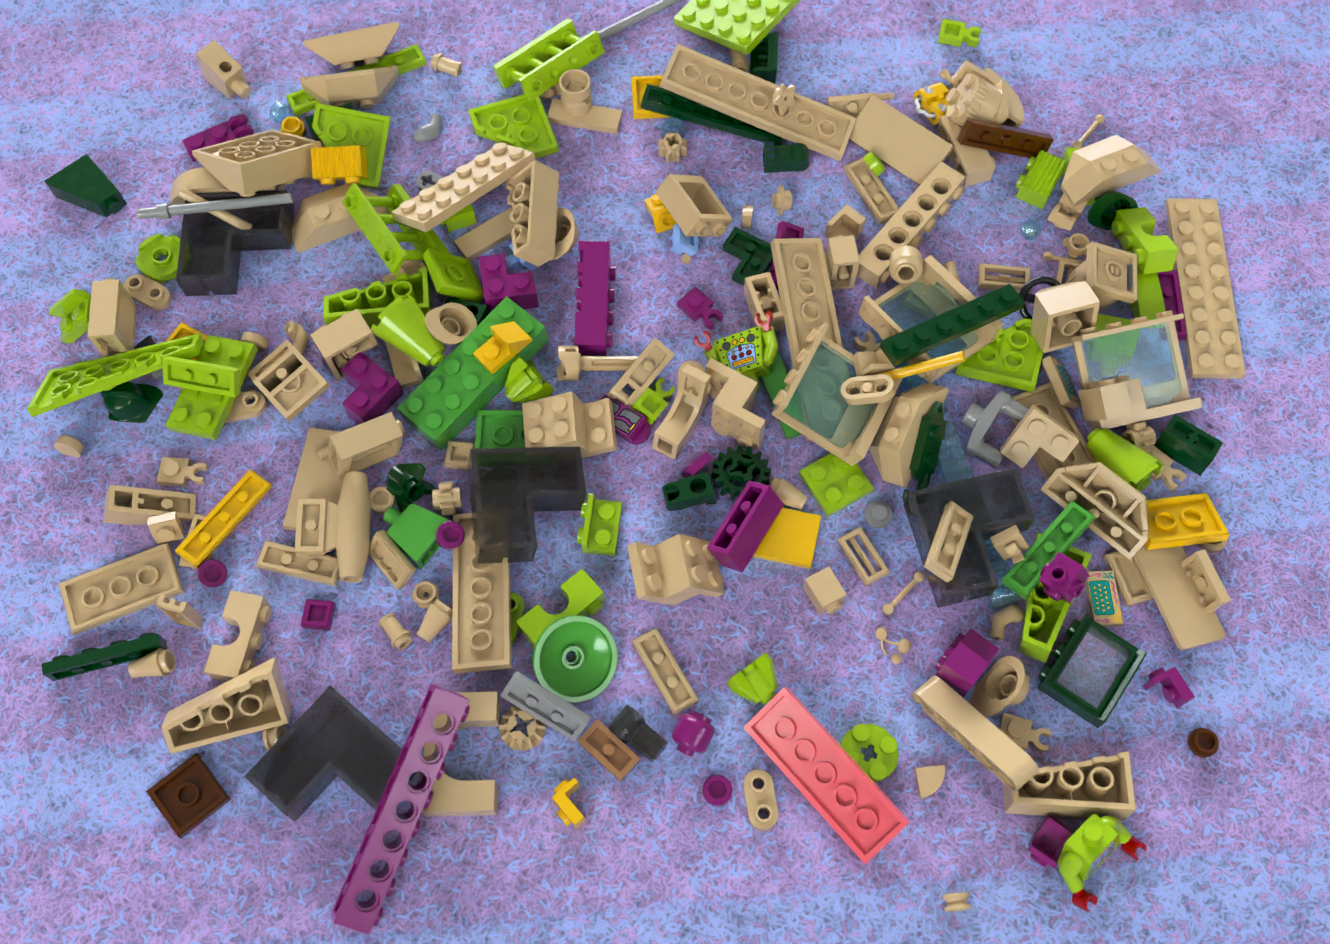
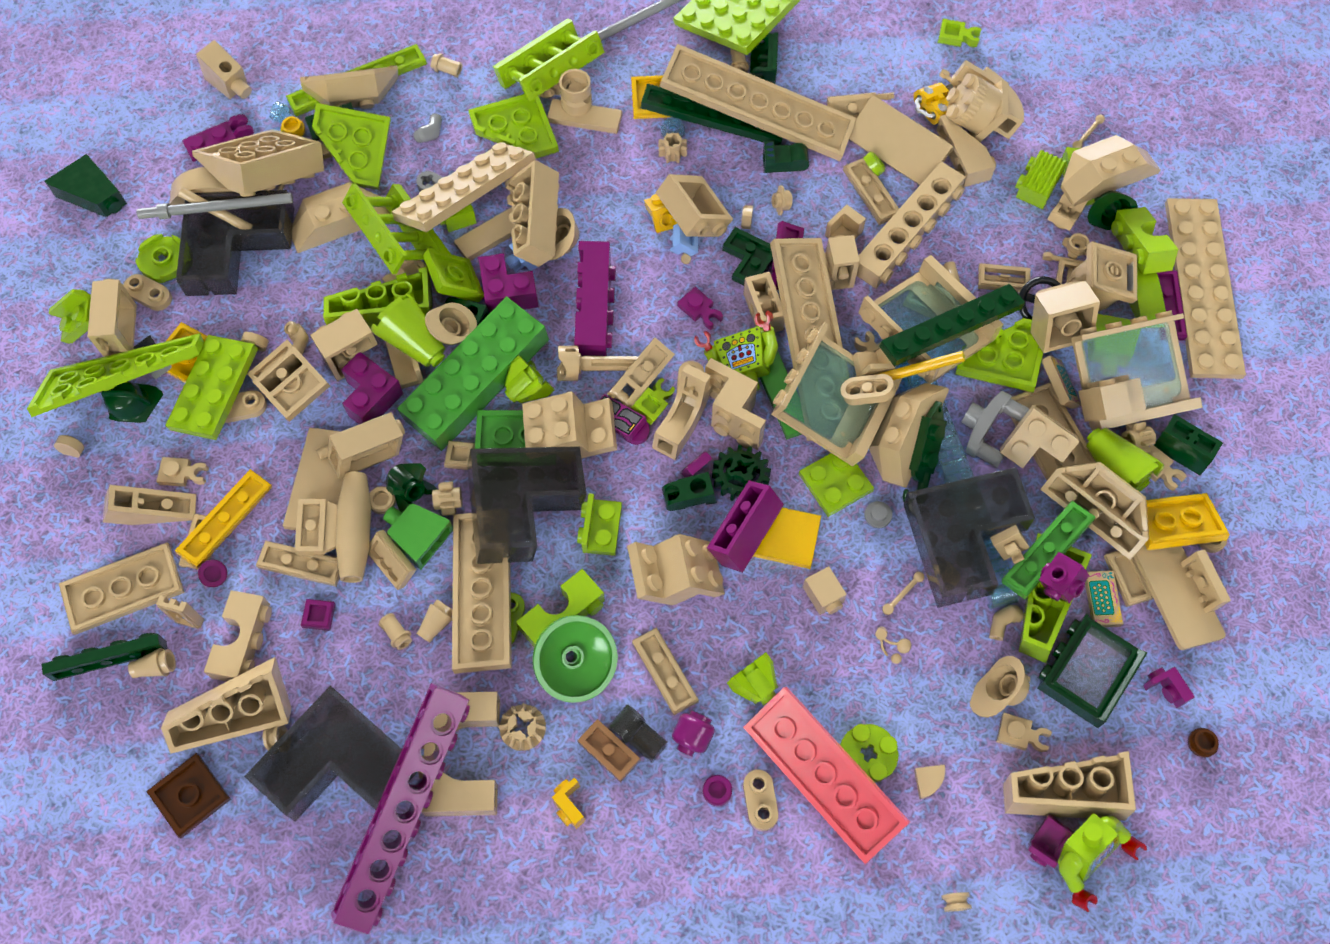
tan plate [147,511,185,544] -> none
lime plate [162,356,241,397] -> none
tan wedge [303,22,400,69] -> none
yellow brick [311,145,368,185] -> none
tan plate [412,581,440,608] -> none
magenta tile [435,521,465,550] -> none
yellow slope [473,321,532,375] -> none
light grey plate [500,671,591,742] -> none
tan cone [769,477,807,510] -> none
tan plate [772,84,796,115] -> none
tan tile [836,526,890,587] -> none
tan head [889,245,923,284] -> none
tan beam [912,675,1039,791] -> none
tan tile [924,501,974,583] -> none
magenta brick [934,628,999,697] -> none
reddish brown plate [957,118,1054,158] -> none
clear light blue hinge [1020,219,1041,240] -> none

